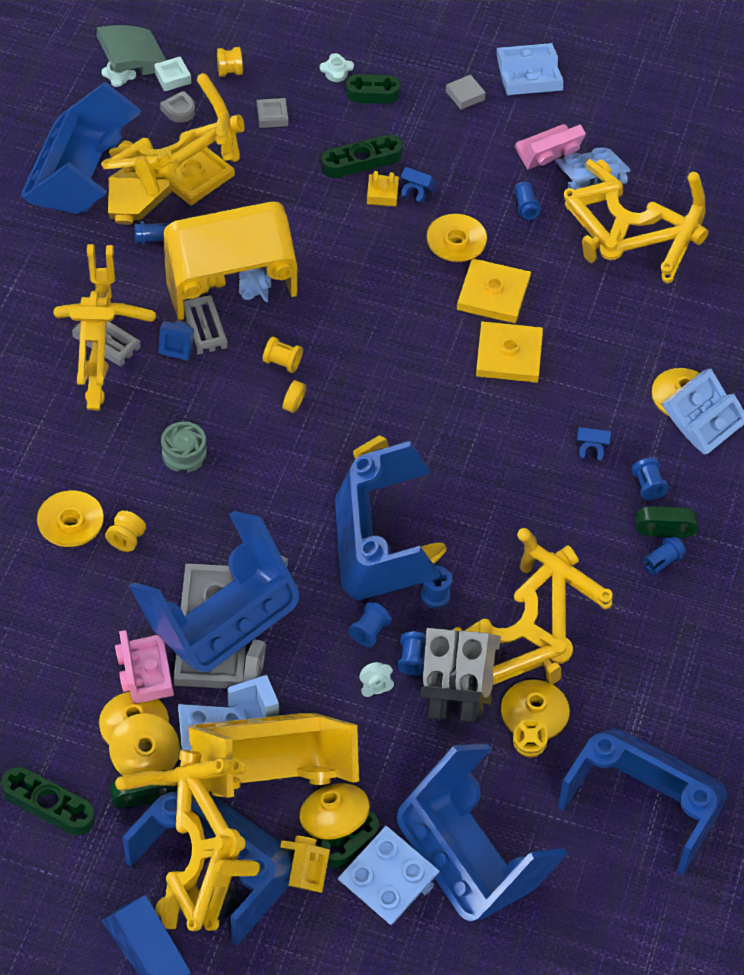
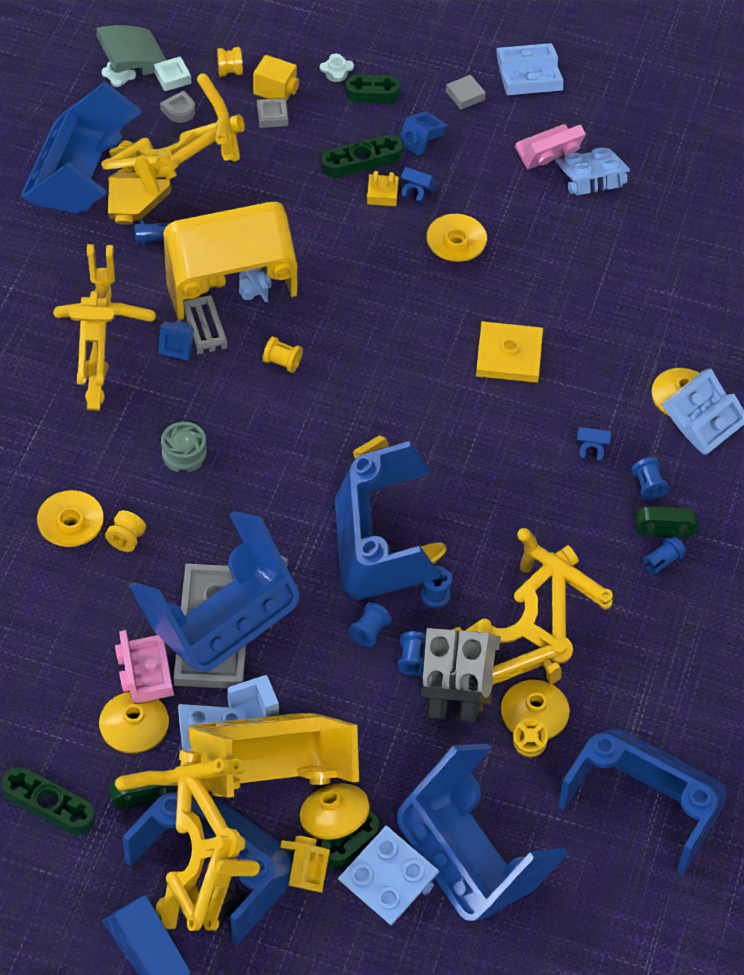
light grey tile [72,322,141,367] -> none
yellow dish [109,713,180,776] -> none
yellow plate [157,147,235,206] -> none
light grey tile [243,639,266,682] -> none
yellow tile [282,380,306,413] -> none
light aqua plate [359,662,394,697] -> none
yellow plate [457,259,531,324] -> none
blue pin [513,182,541,220] -> none
yellow piece [564,159,709,283] -> none
none -> yellow brick [253,55,299,101]
none -> blue bracket [399,111,448,155]

